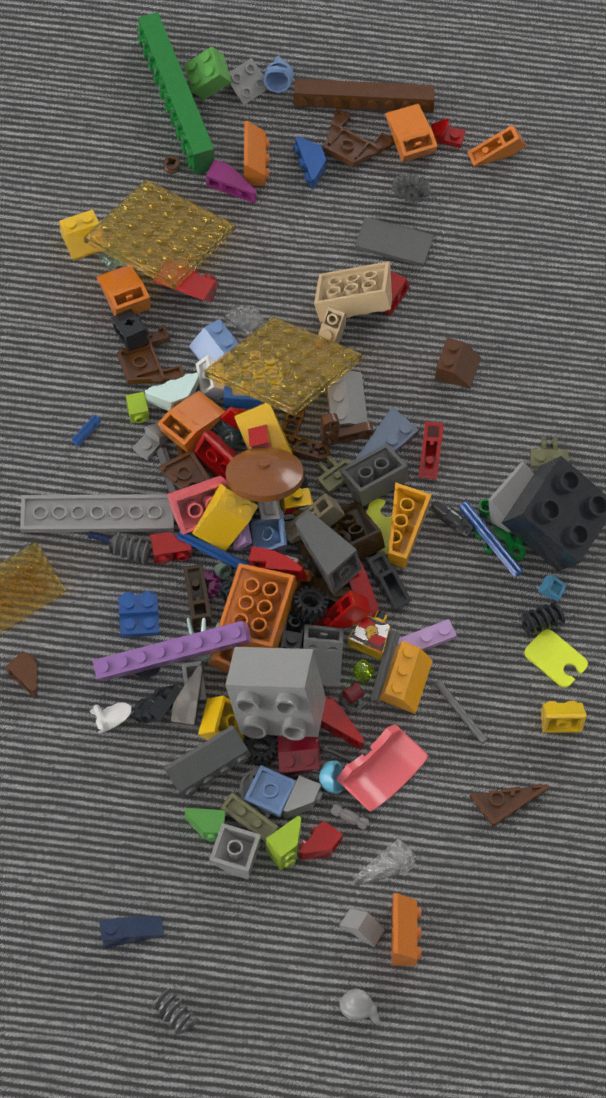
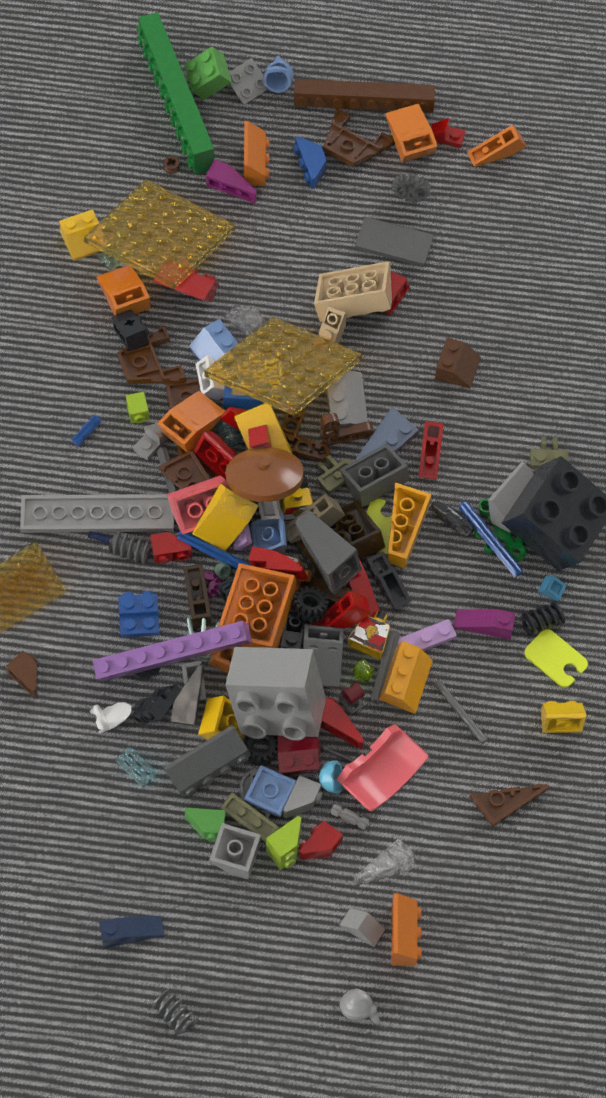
light aqua slope [145,372,199,411] -> none
none -> clear light blue tile [116,747,158,788]
none -> magenta slope [453,609,516,640]

